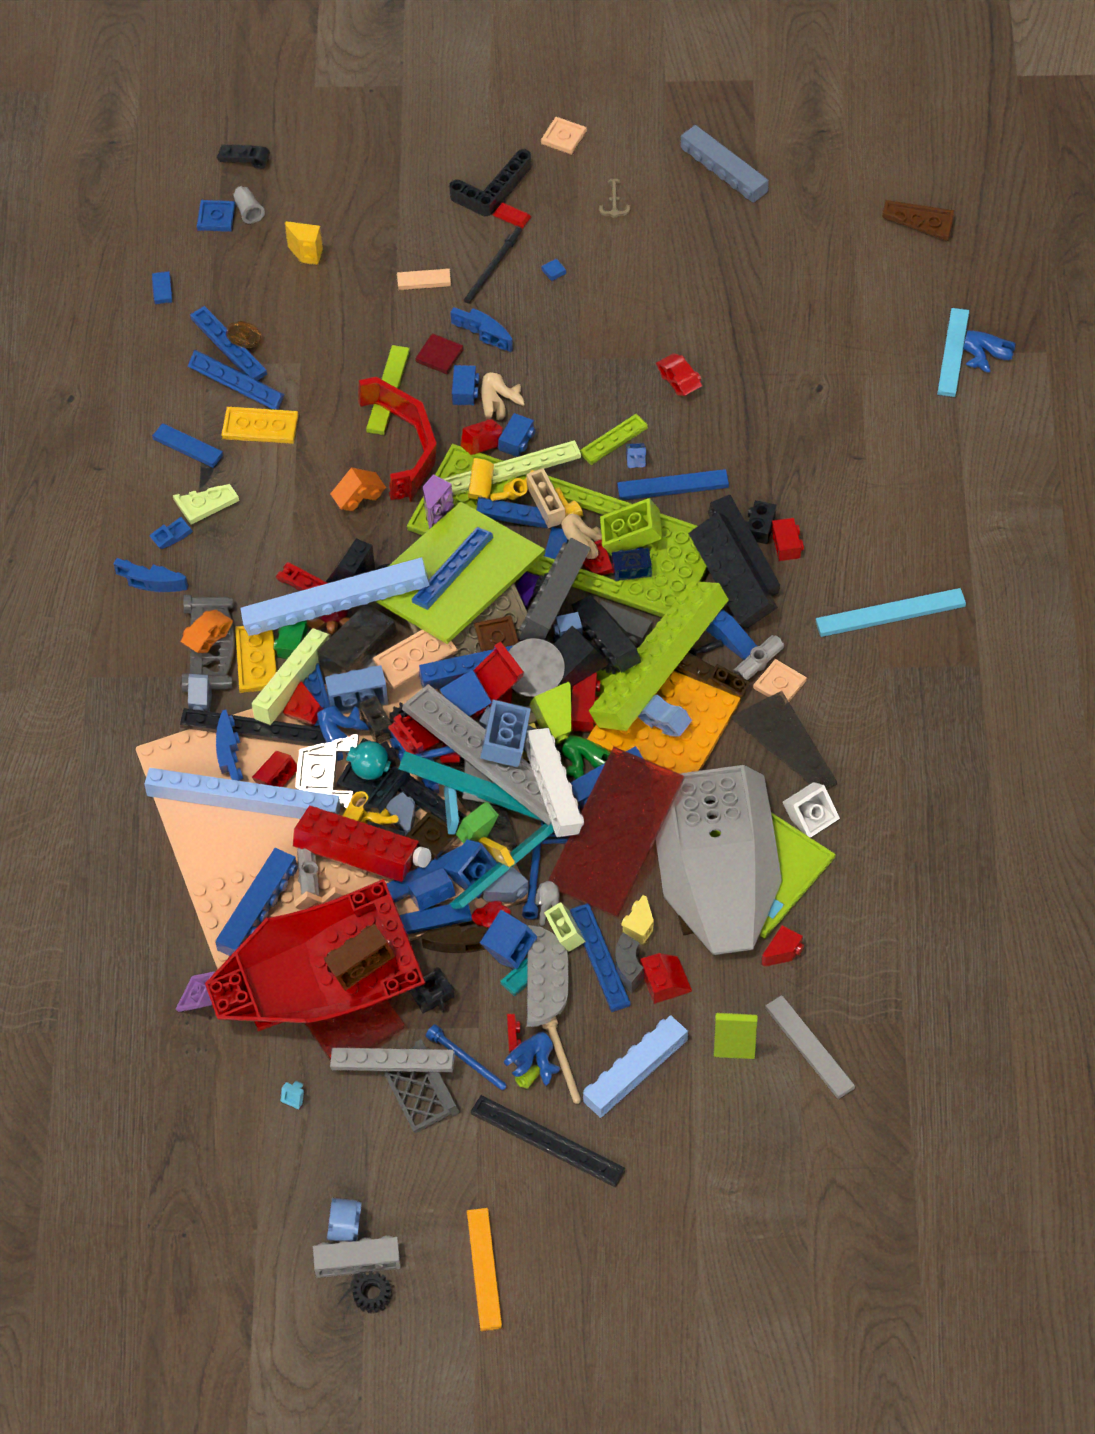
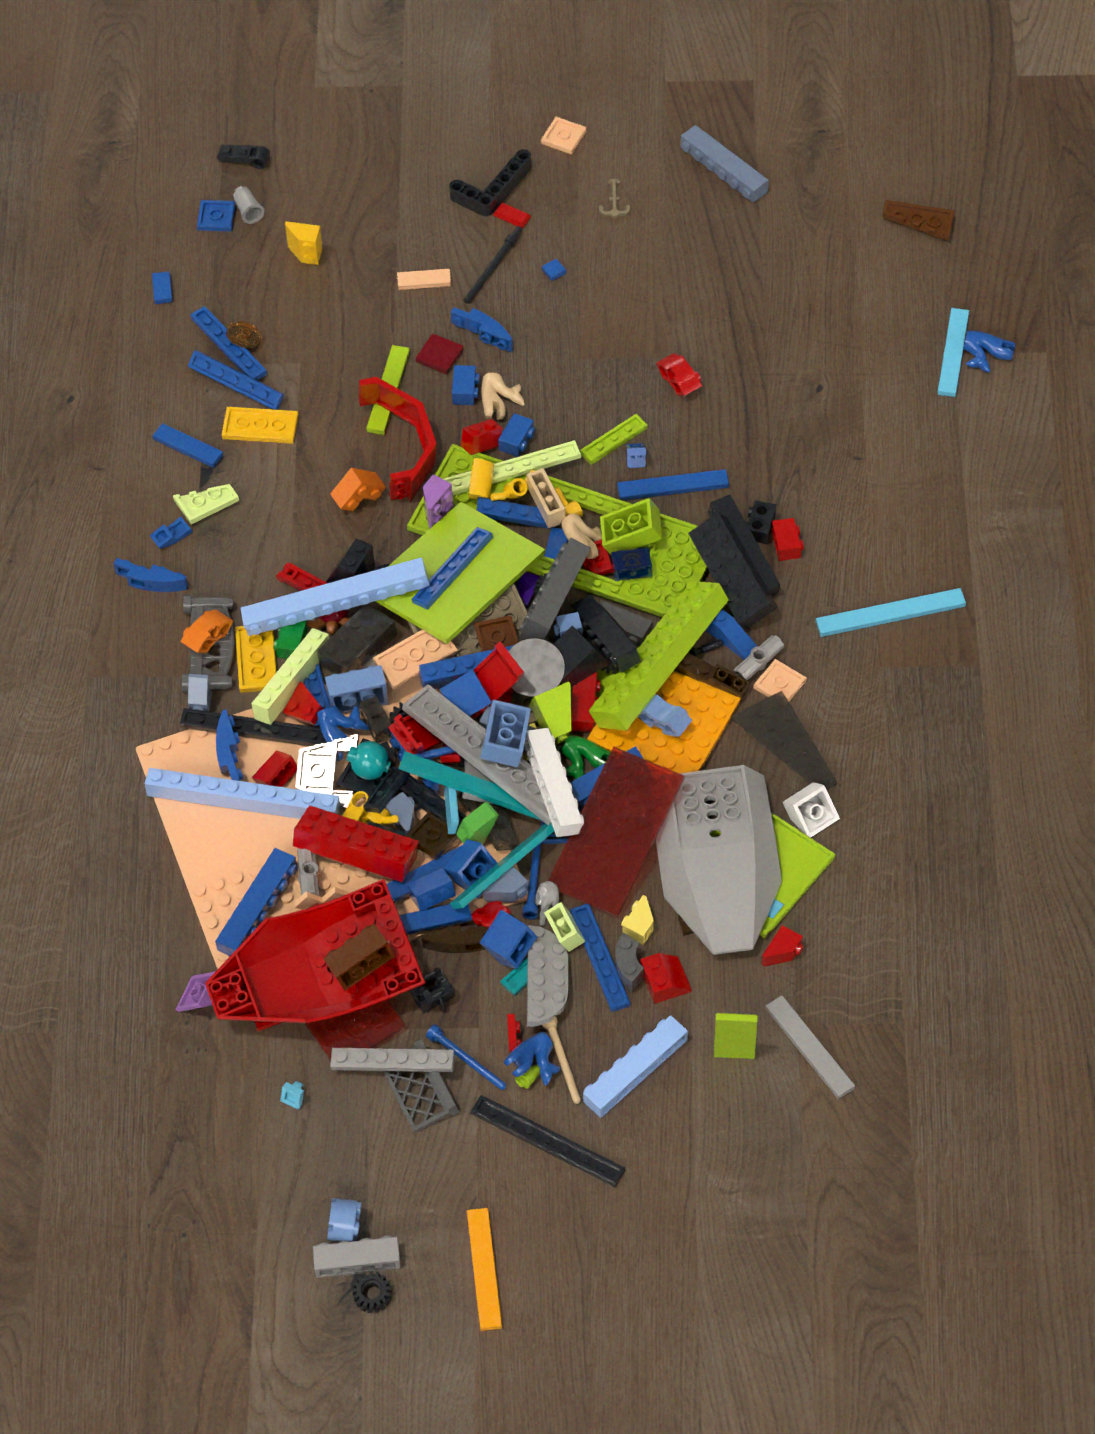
white tile [412,847,431,868] -> none
yellow tile [478,837,515,867] -> none

